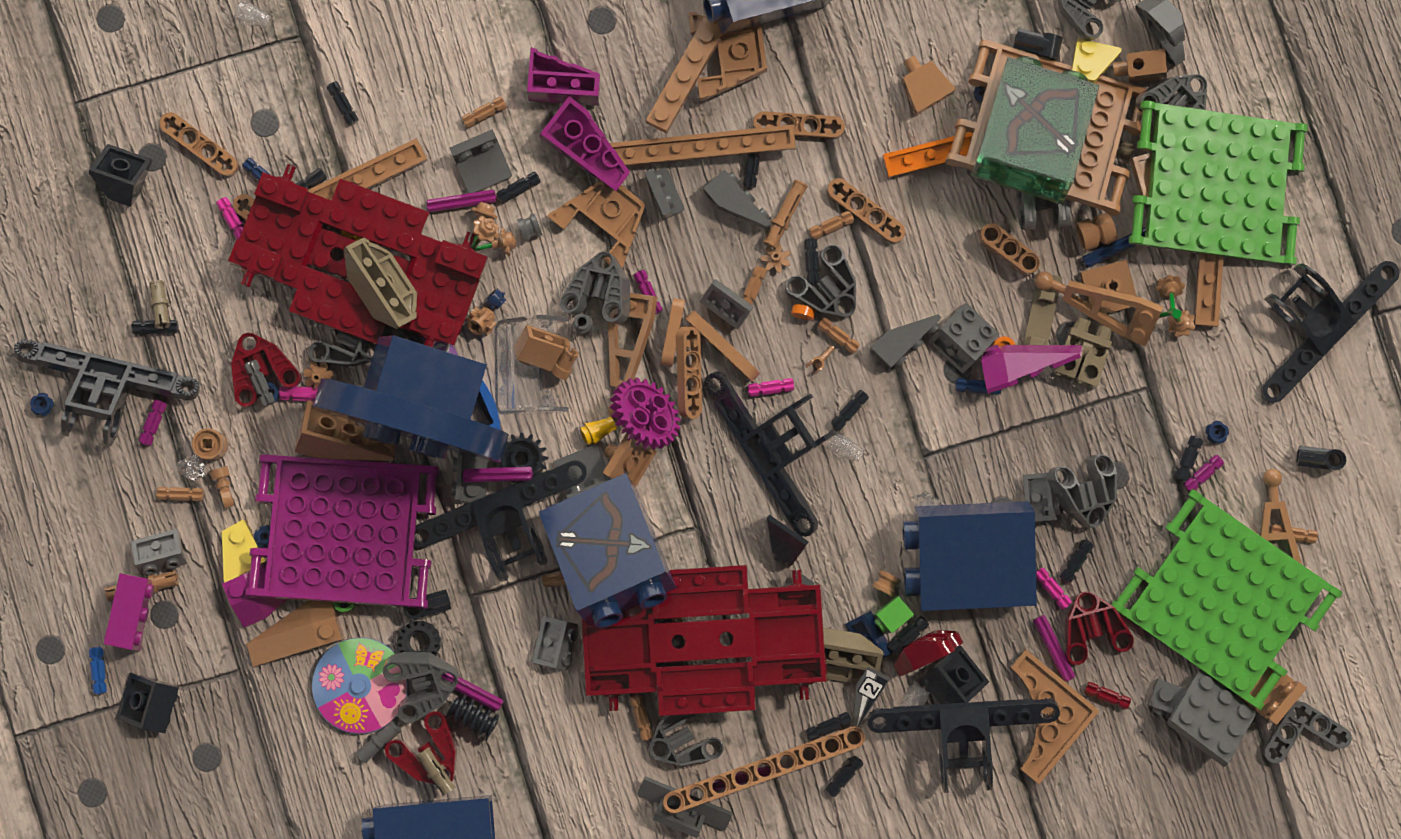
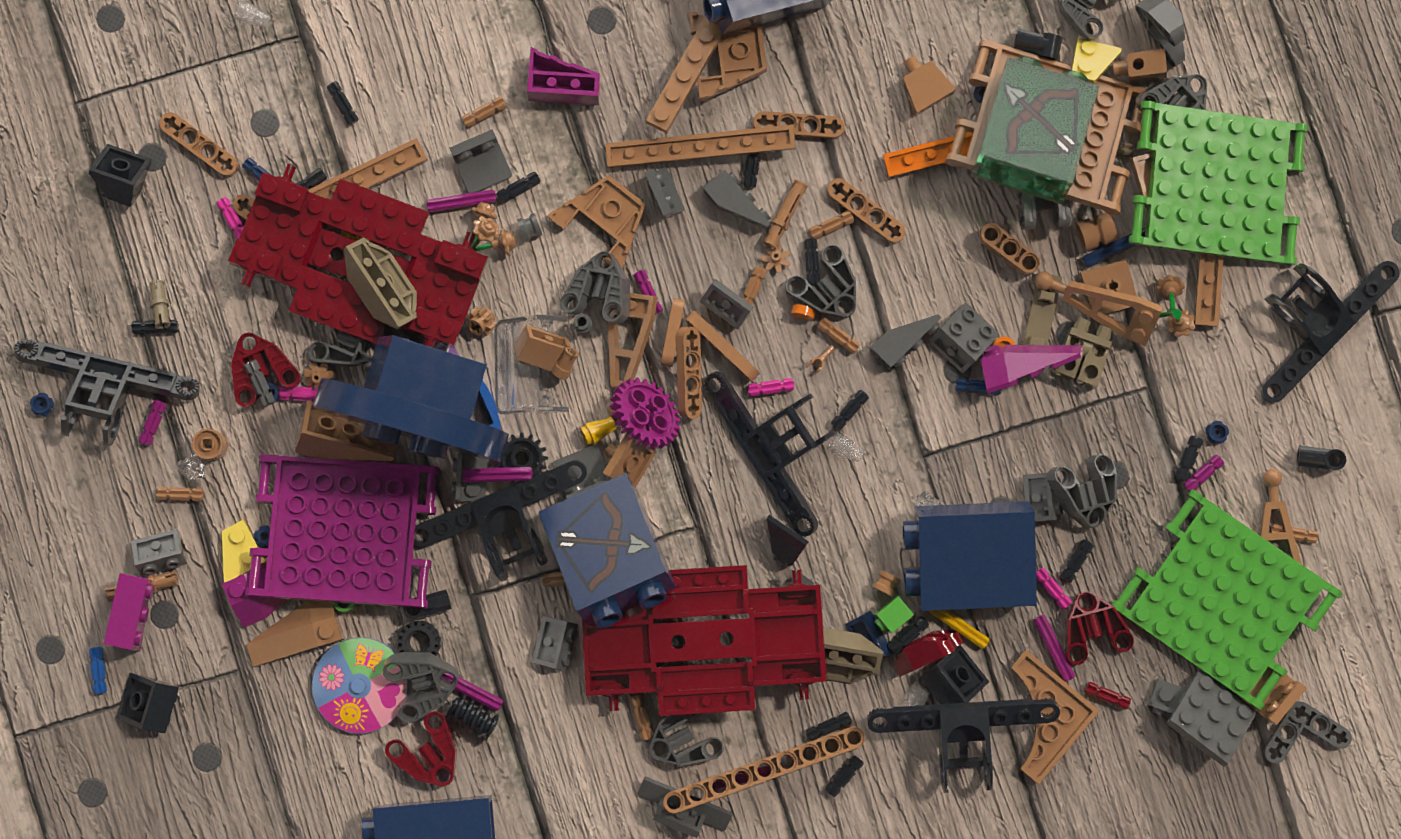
medium nougat piece [209,466,234,508] -> none
dark grey pin [356,720,402,763] -> none
dark tan pin [417,748,456,796] -> none
dark blue plate [485,288,506,310] -> none
magenta wedge [539,96,630,192] -> none
sticker [853,667,891,727] -> none
none -> yellow axle [928,610,989,649]

